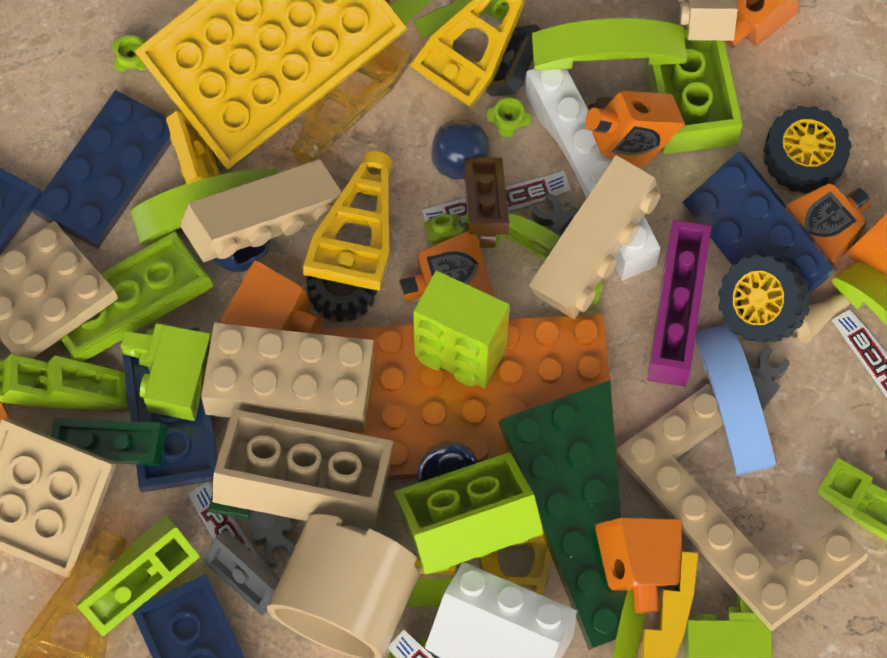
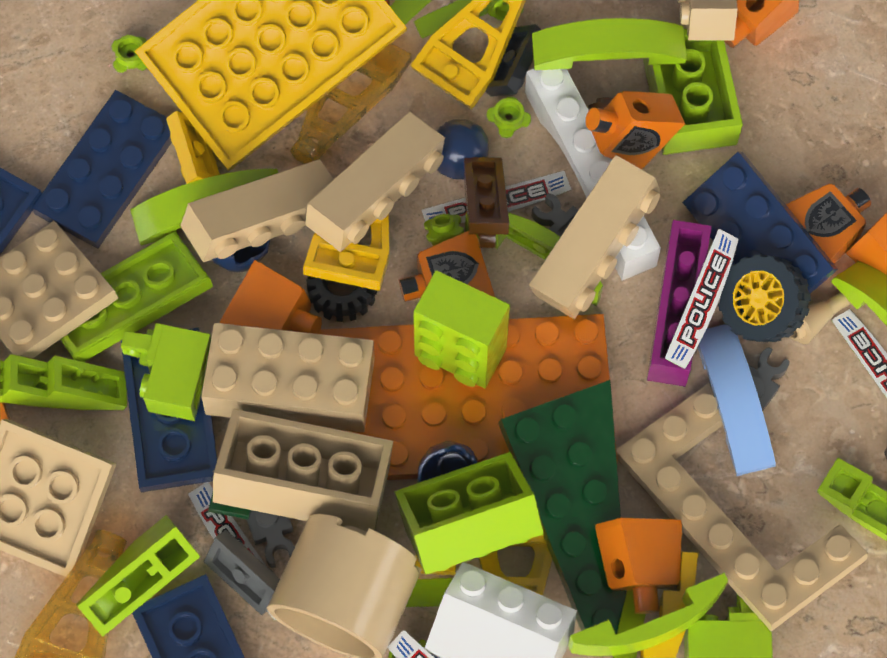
dark green plate [51,418,167,466] -> none
black wheel [763,106,851,194] -> none
none -> tan brick [305,111,445,252]
none -> lime slope [568,573,728,656]
none -> sticker [665,229,738,369]

